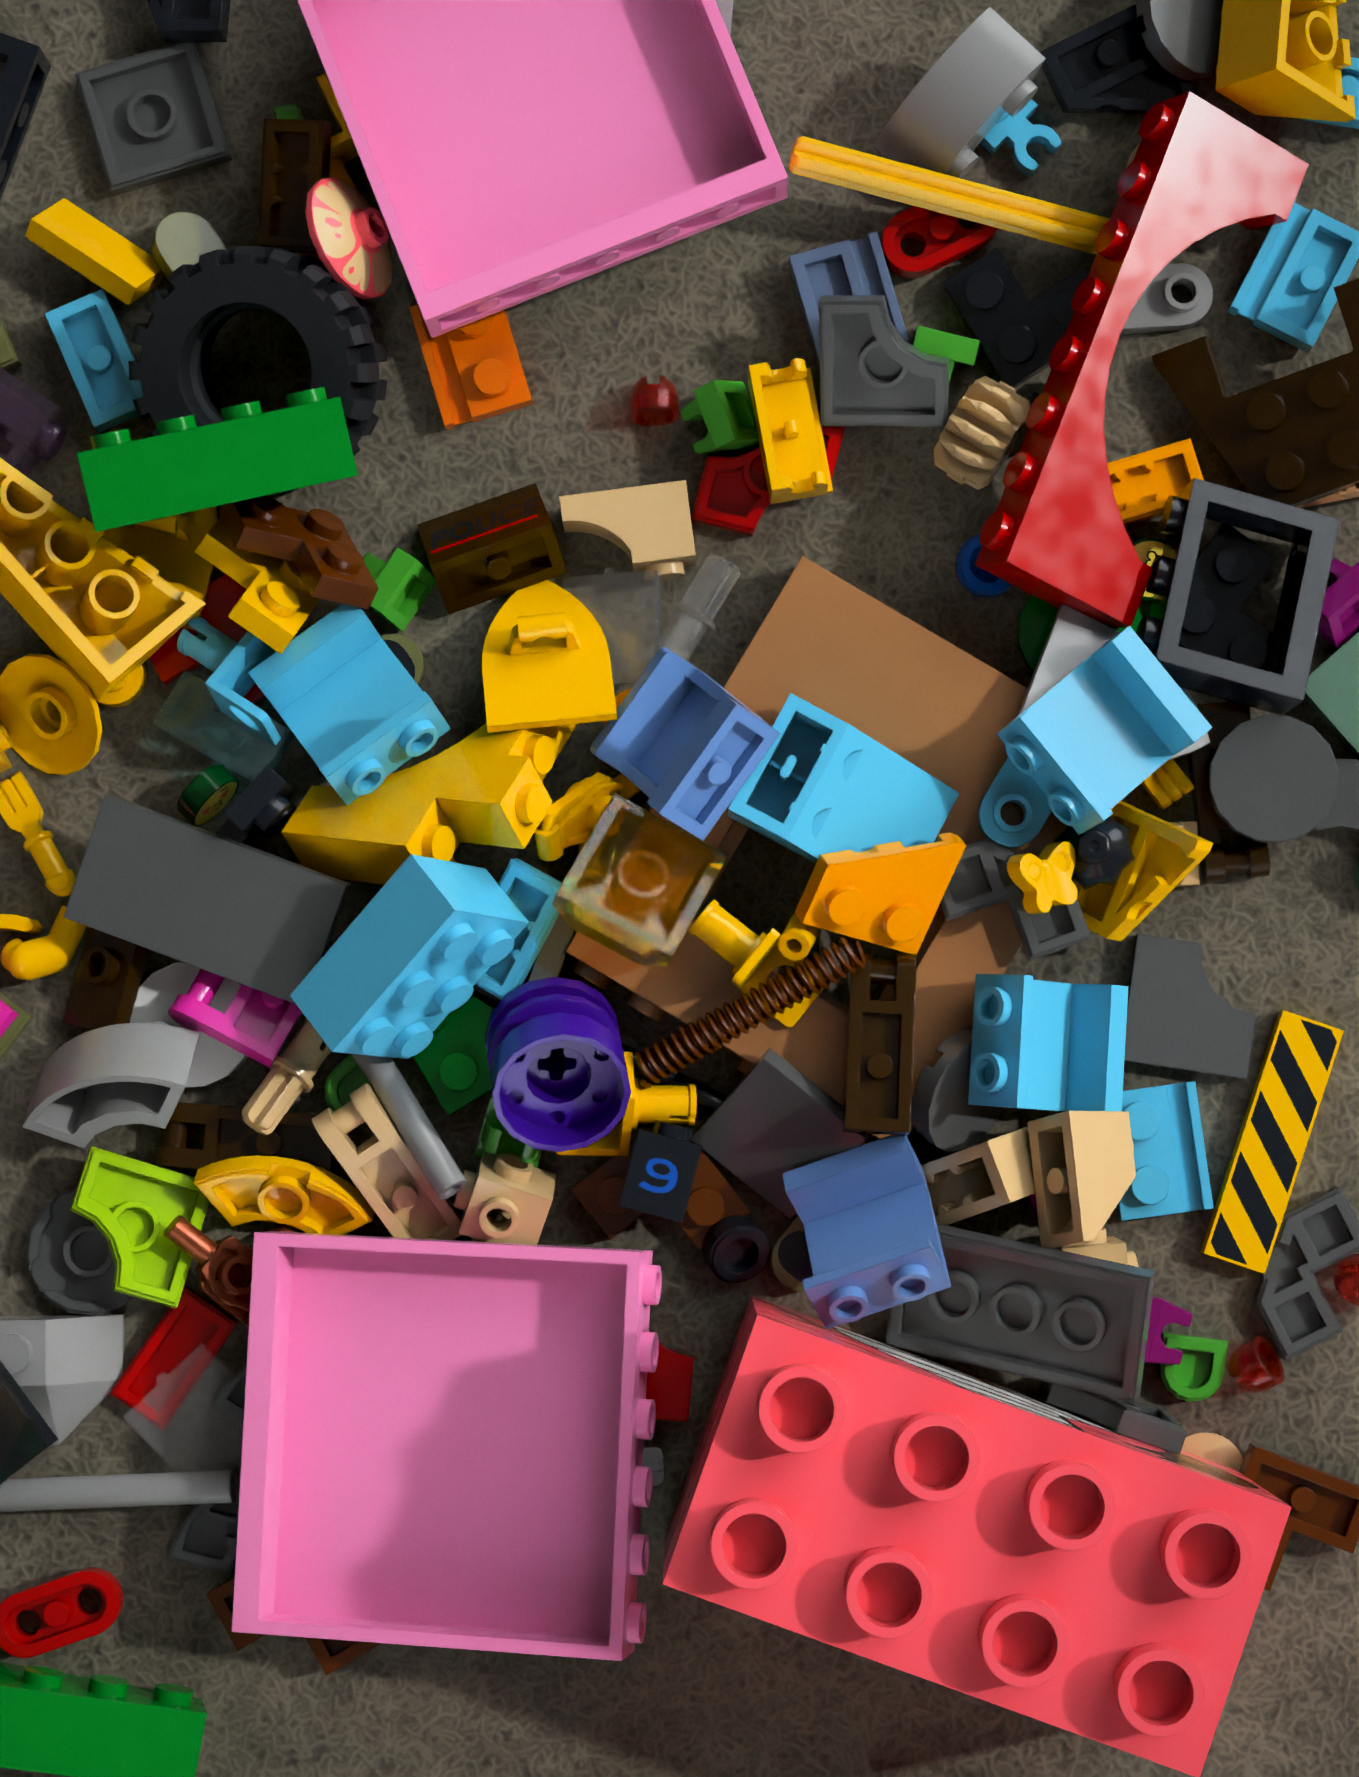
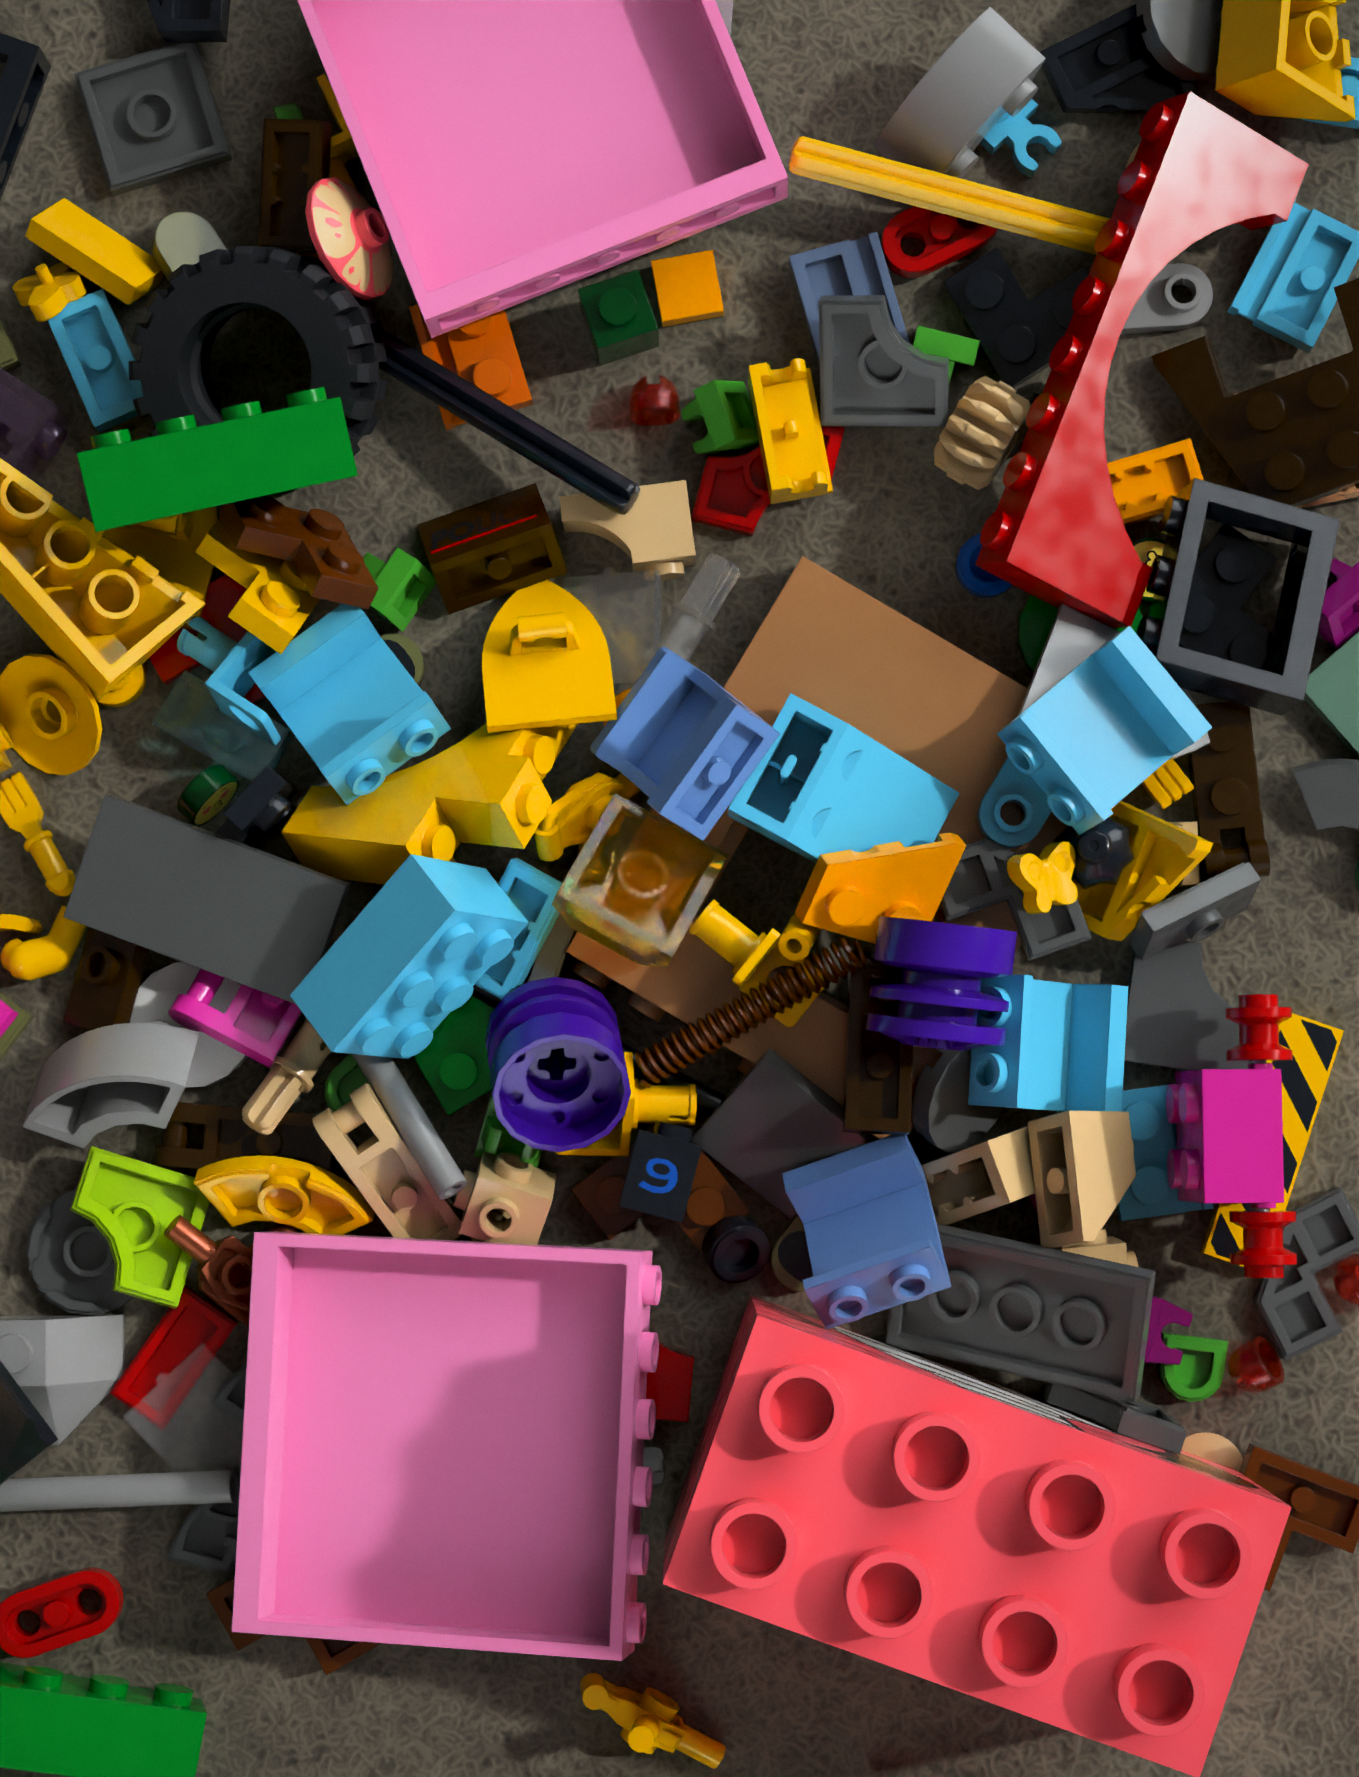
dark grey tile [1208,715,1339,843] -> none
none -> yellow piece [12,262,87,322]
none -> black axle [371,326,640,515]
none -> dark green brick [578,269,659,366]
none -> yellow piece [580,1673,726,1769]
none -> light orange tile [651,250,724,327]
none -> dark purple wheel [866,916,1017,1051]
none -> dark grey plate [1130,862,1261,961]
none -> dark pink brick [1166,994,1297,1278]

